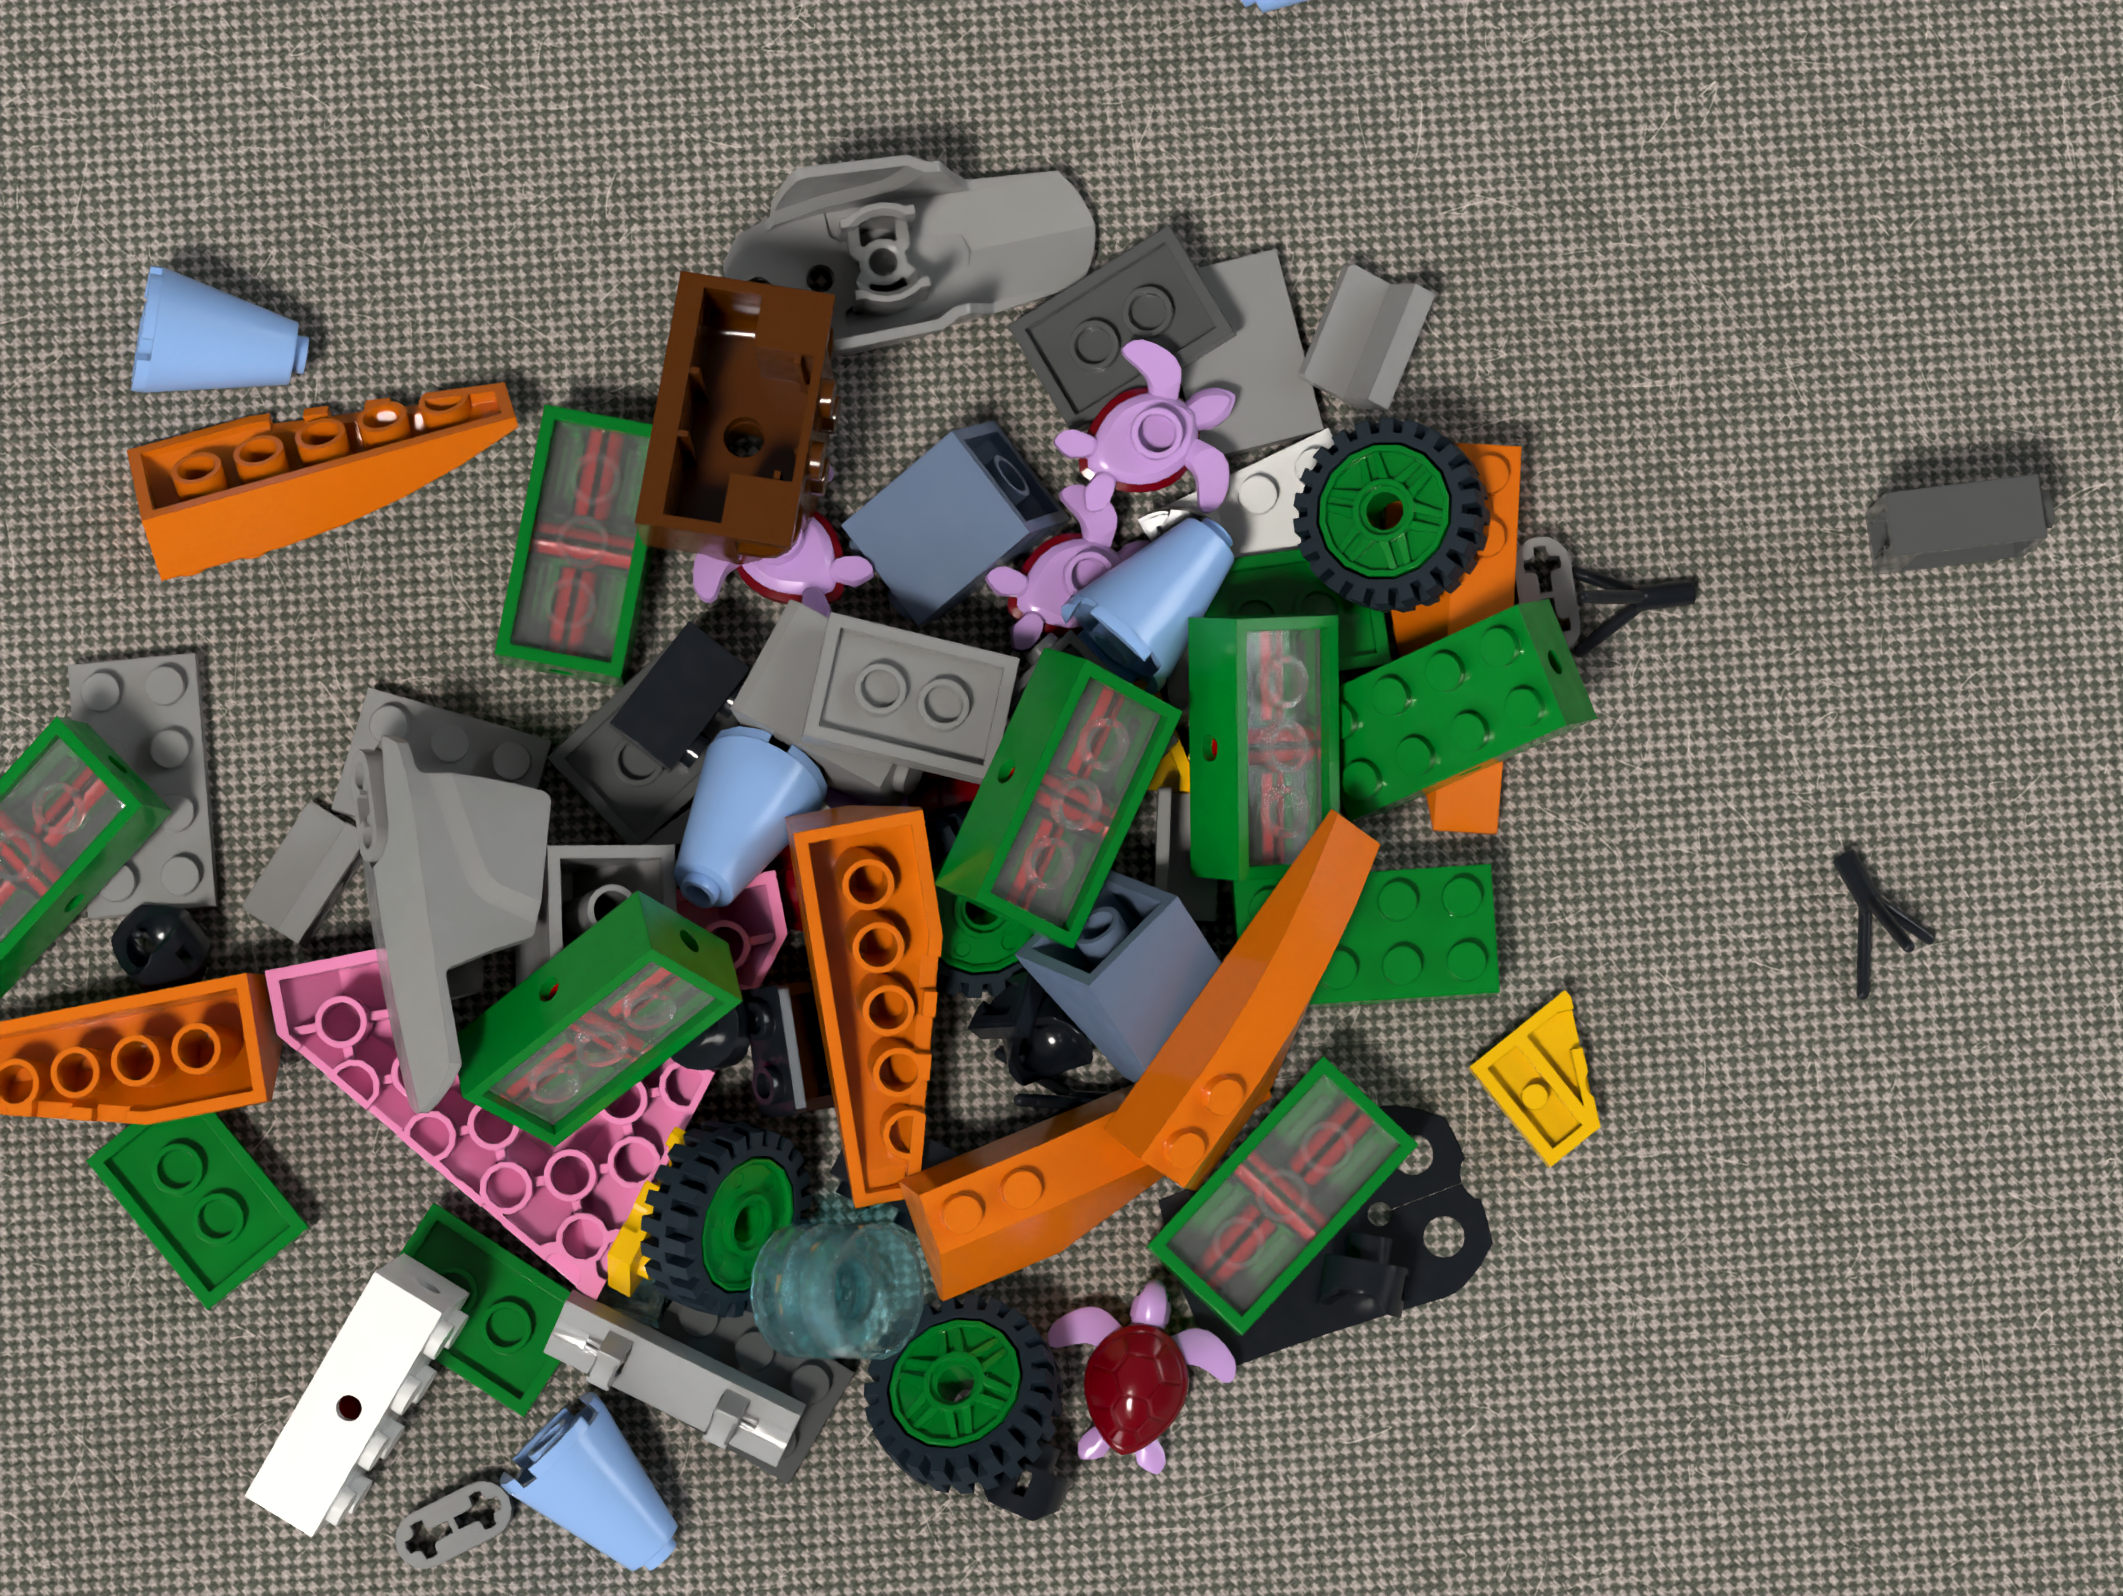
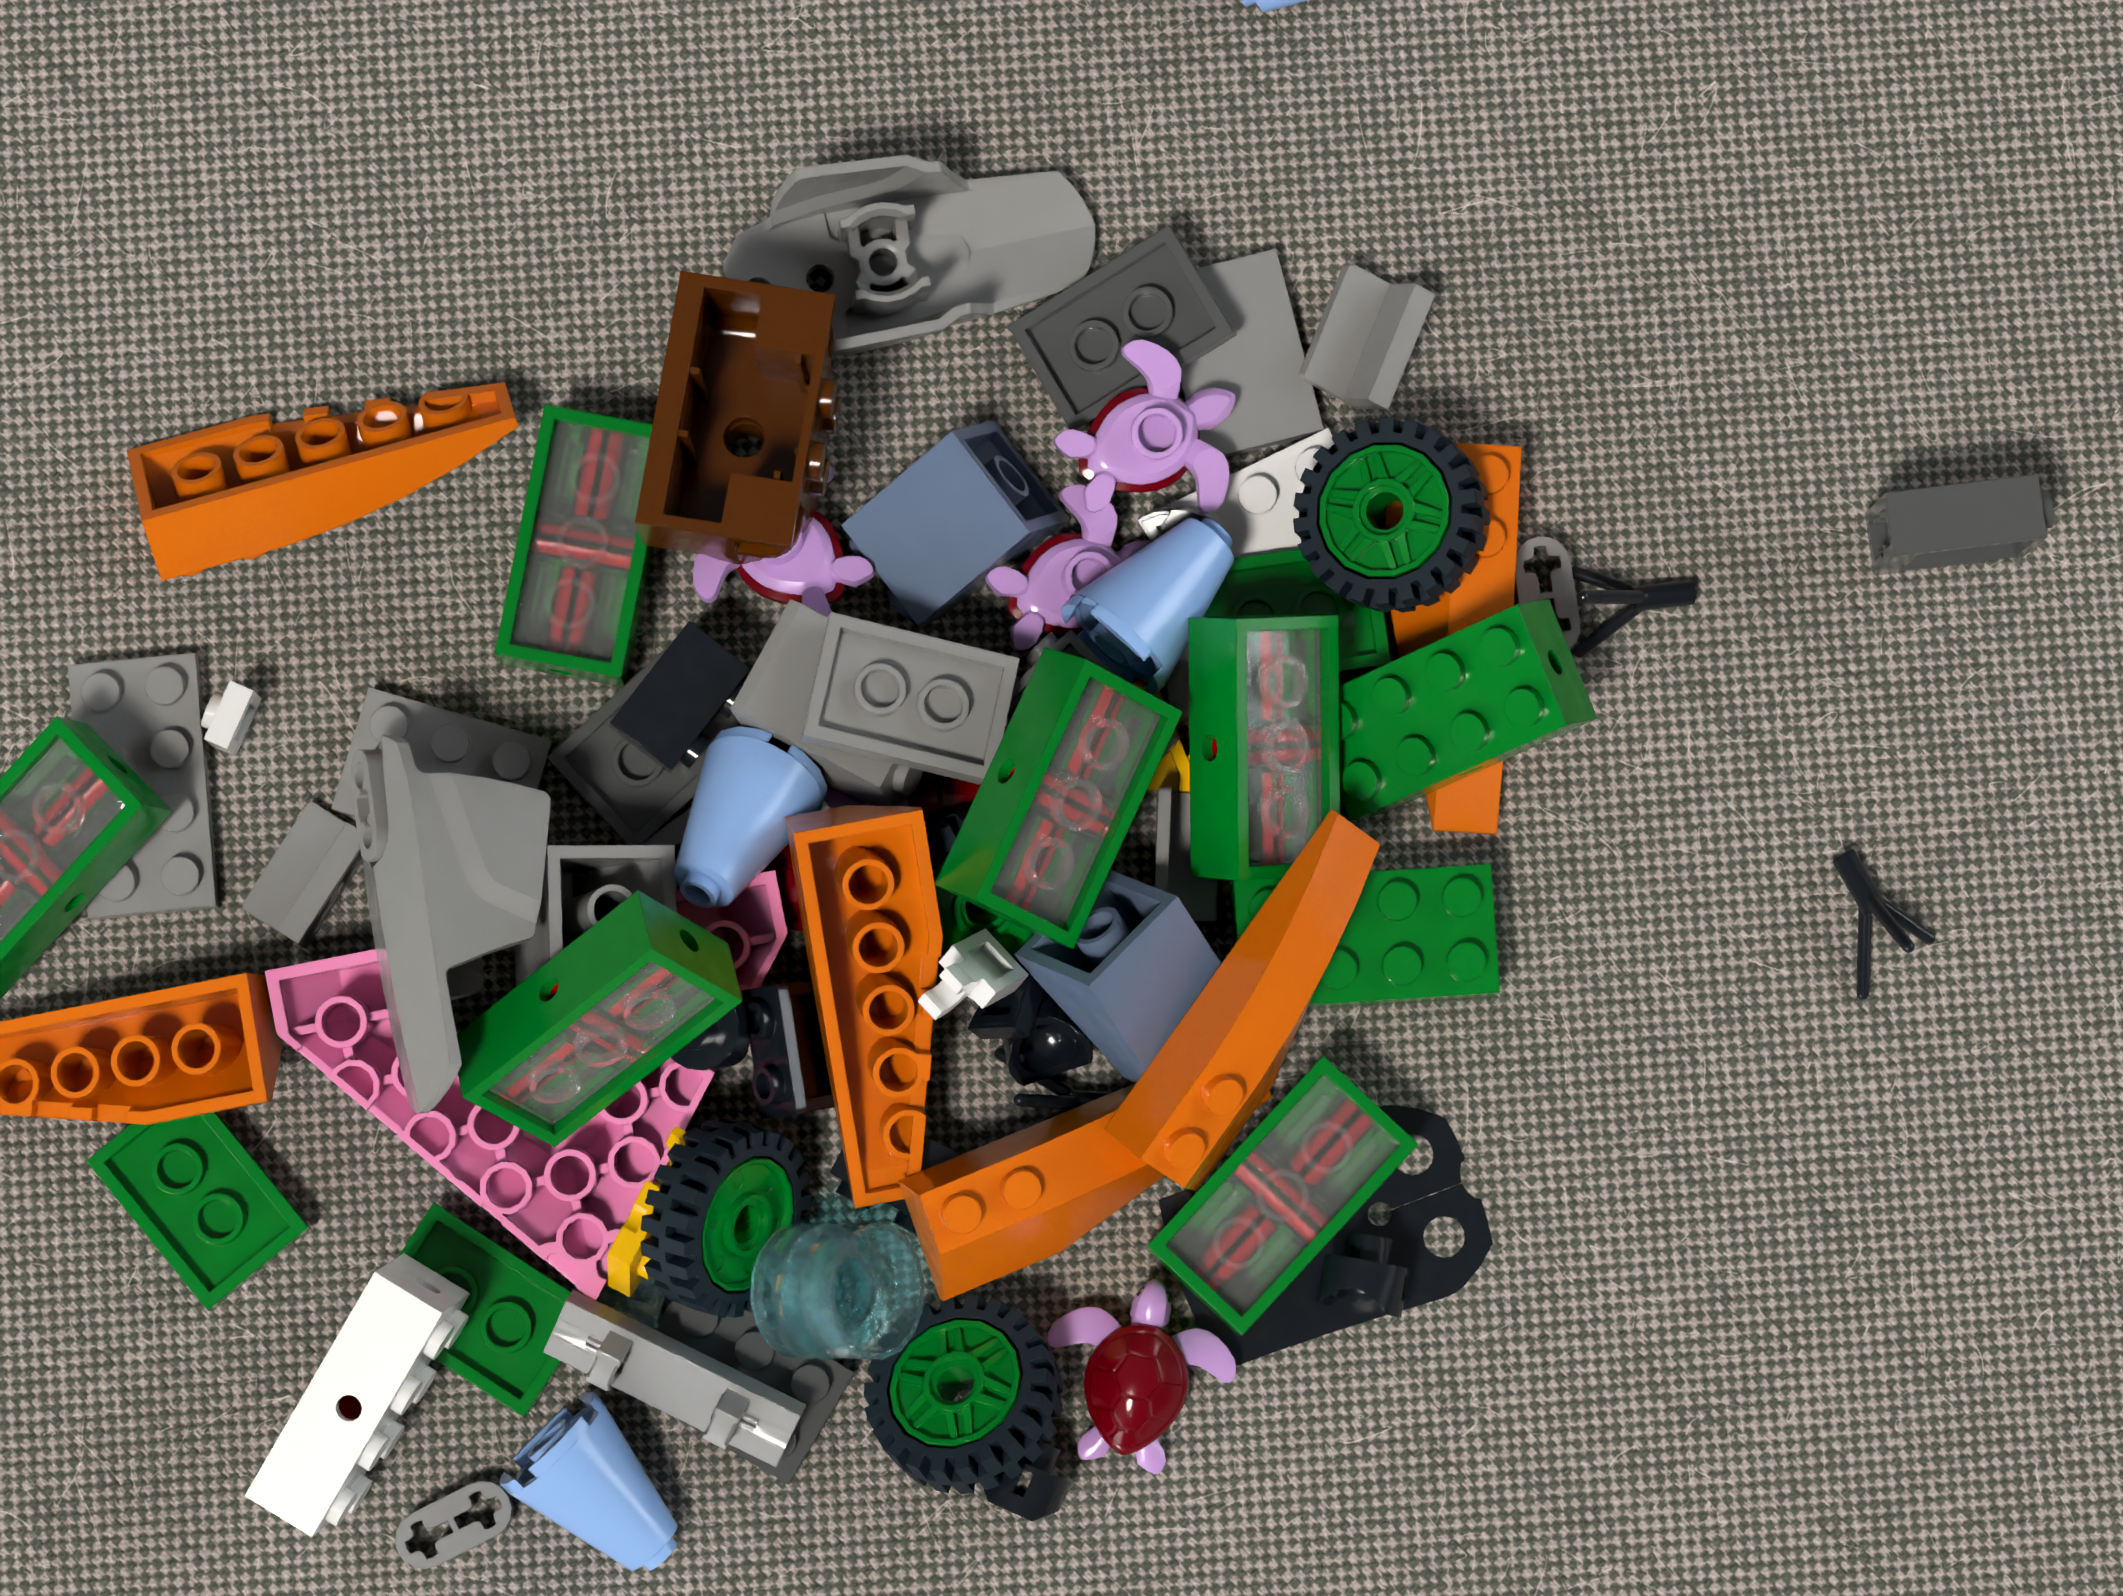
black piece [111,905,210,993] -> none
light blue cone [131,265,309,393] -> none
yellow wing [1467,990,1601,1168] -> none
none -> white plate [201,681,262,757]
none -> white plate [918,928,1029,1020]

